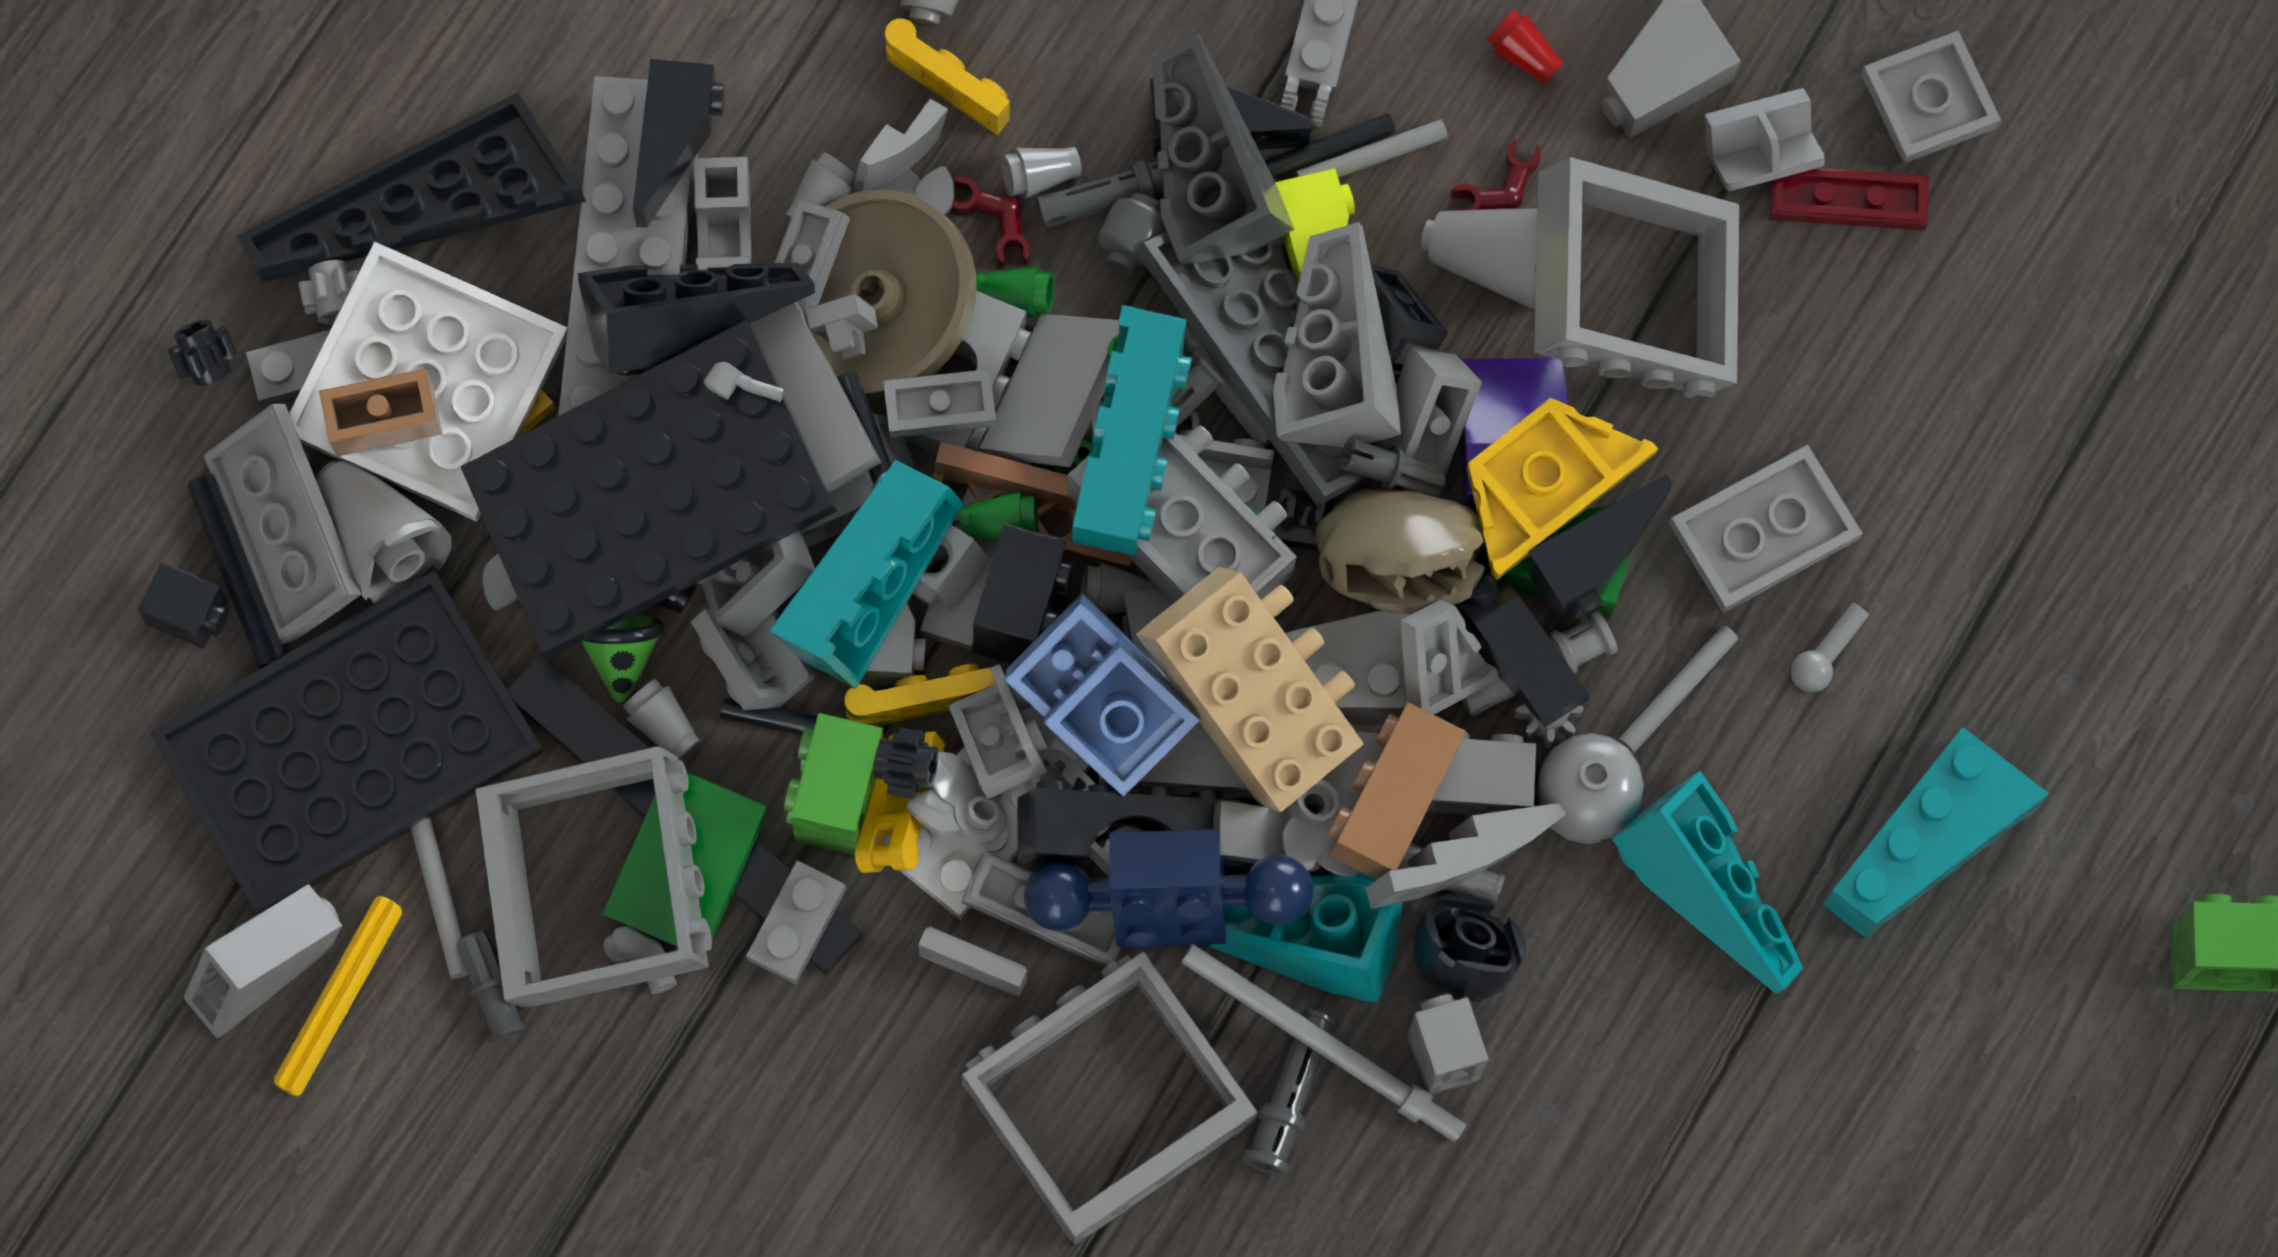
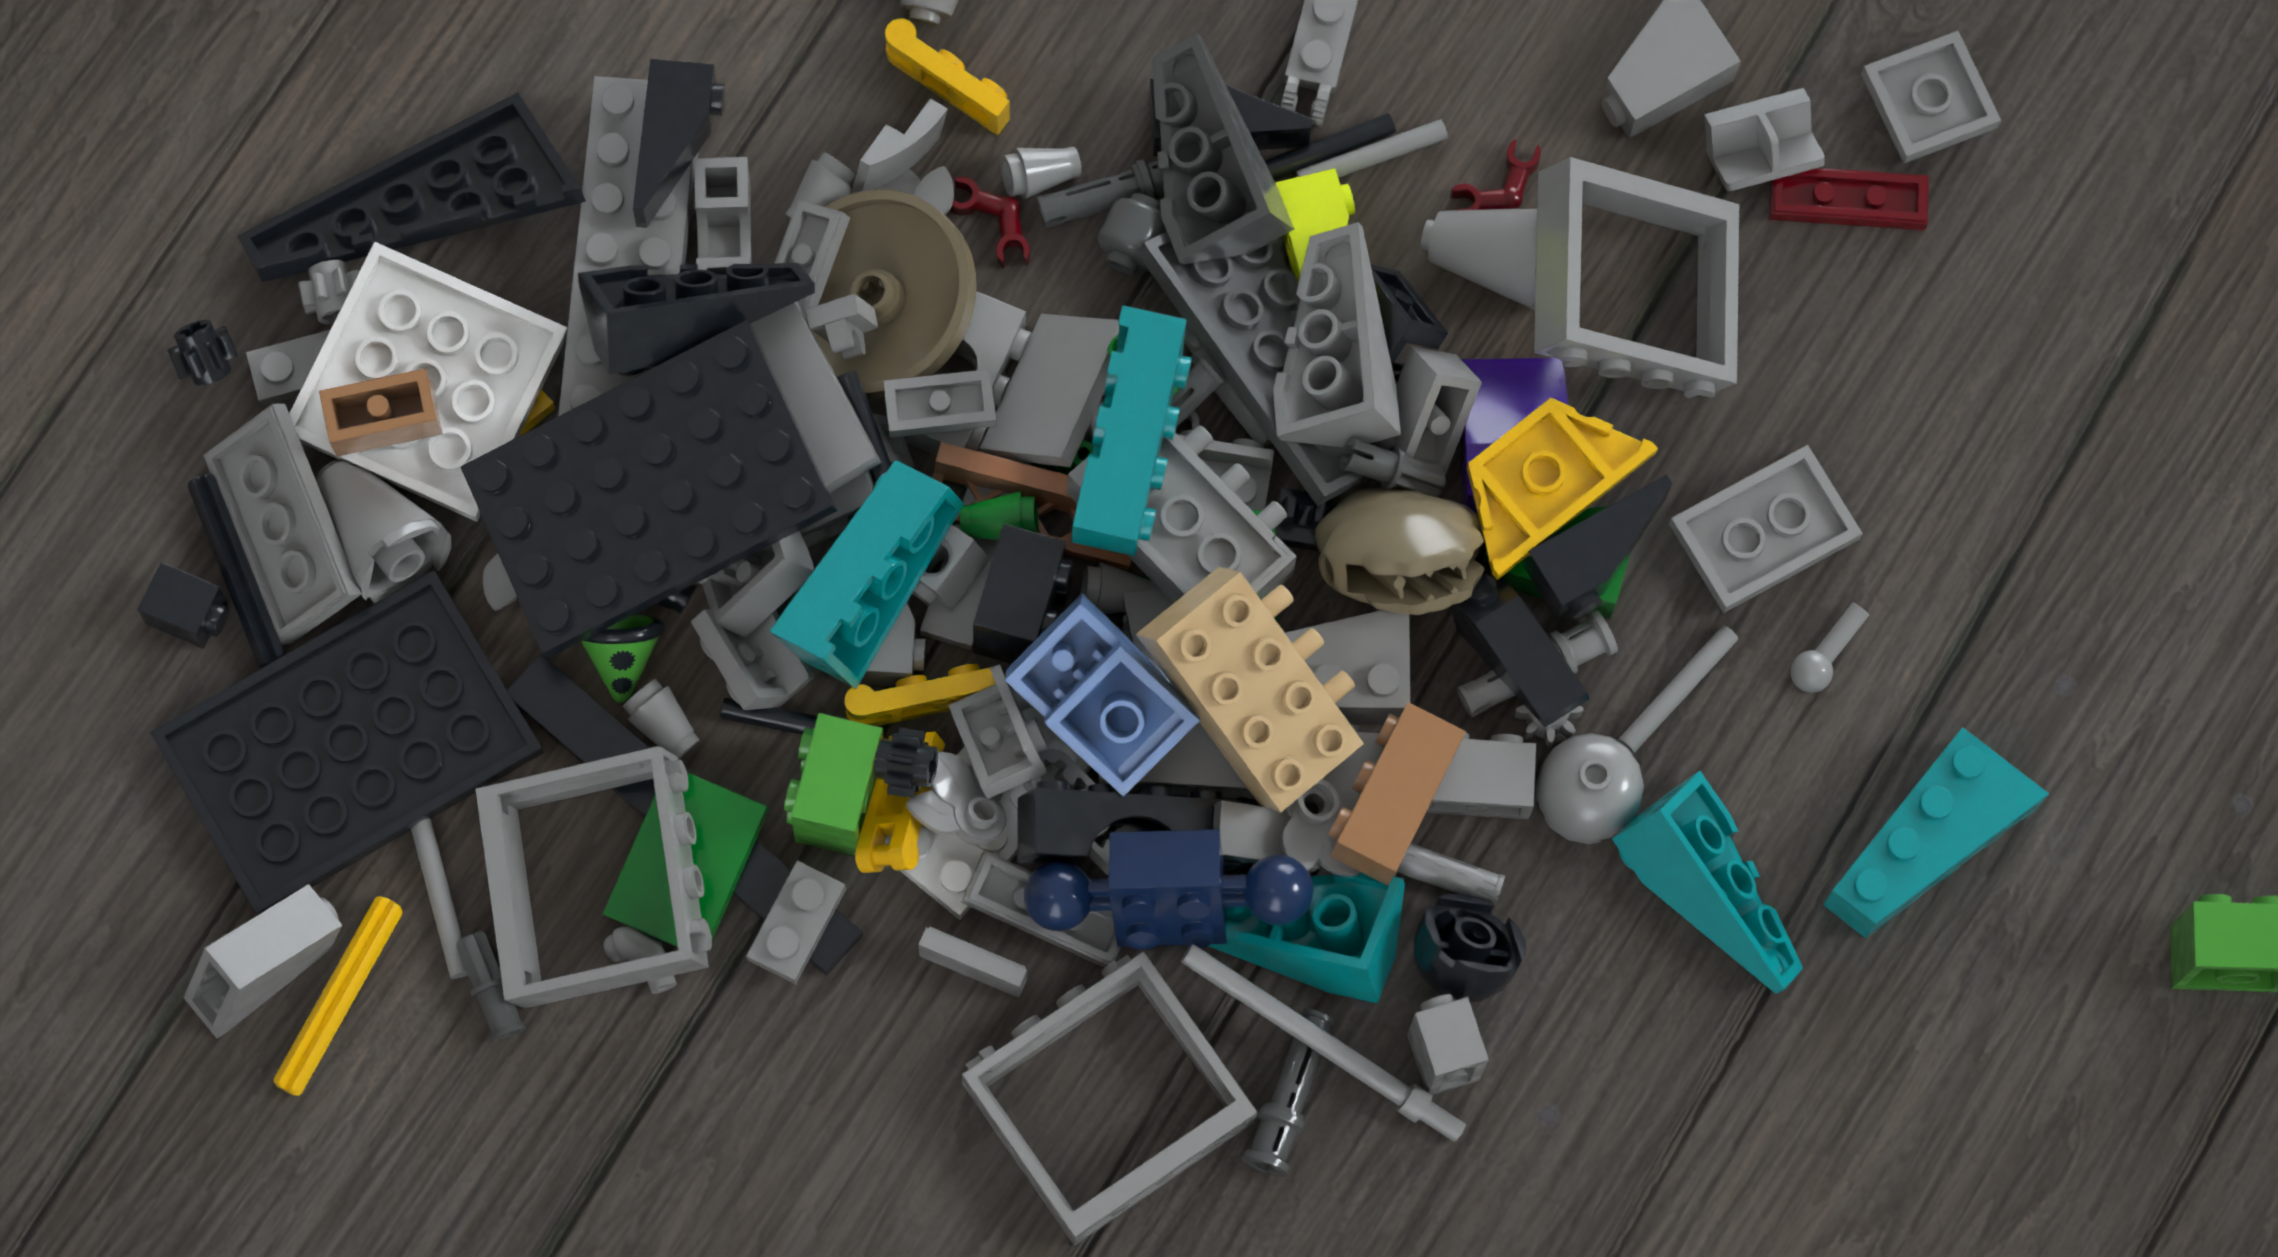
light grey hand [704,362,784,402] -> none
green cone [976,266,1054,319] -> none
light grey slope [1365,803,1567,909] -> none
light grey wing [1400,599,1499,715] -> none
red cone [1487,9,1564,85] -> none

